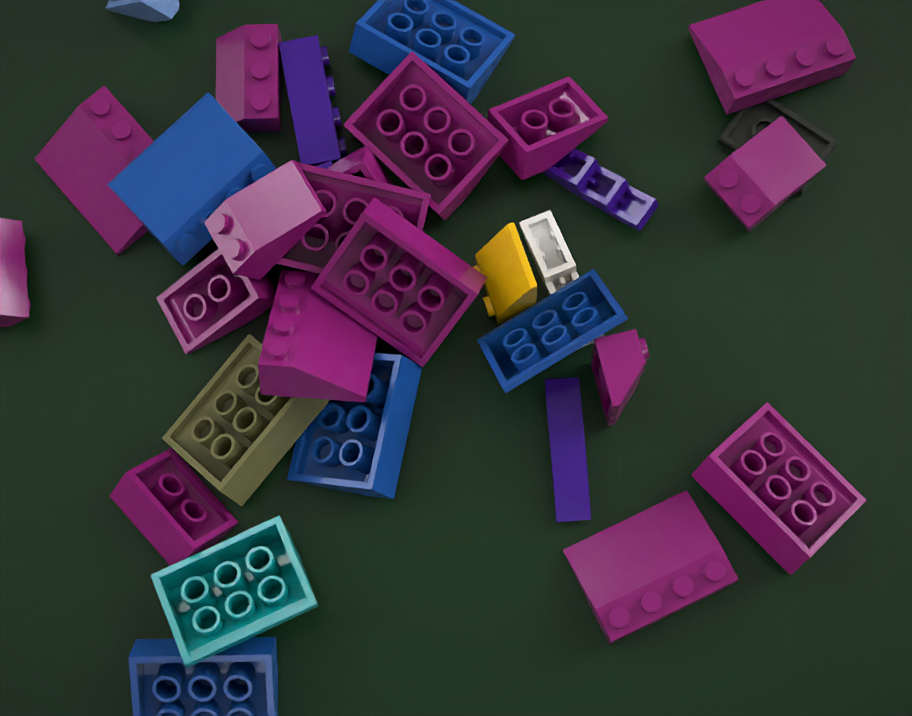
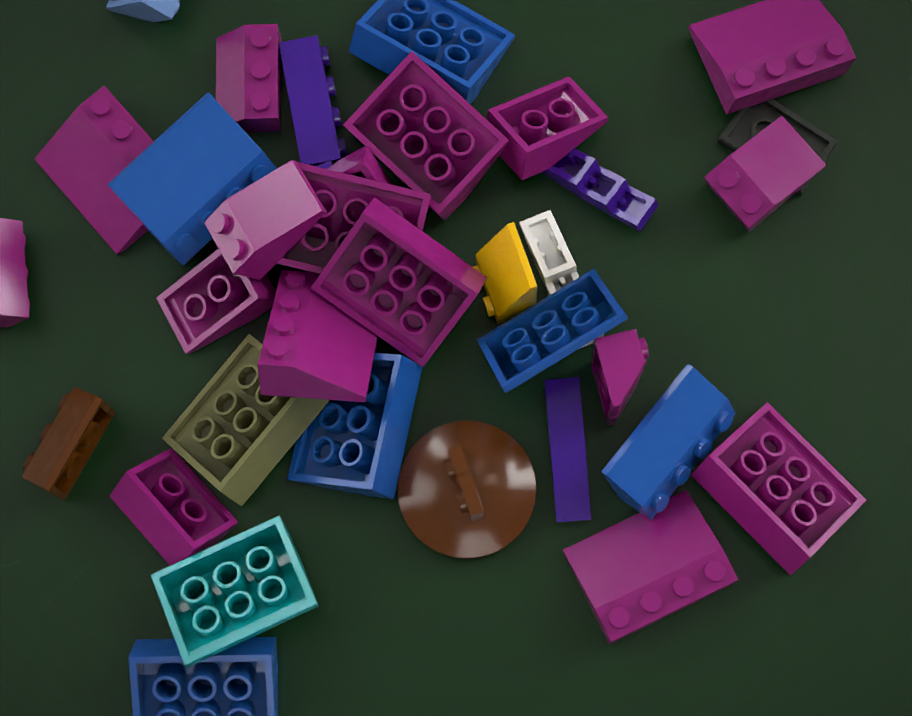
none -> reddish brown slope [22,387,116,501]
none -> reddish brown bracket [398,421,536,559]
none -> blue slope [601,364,736,520]

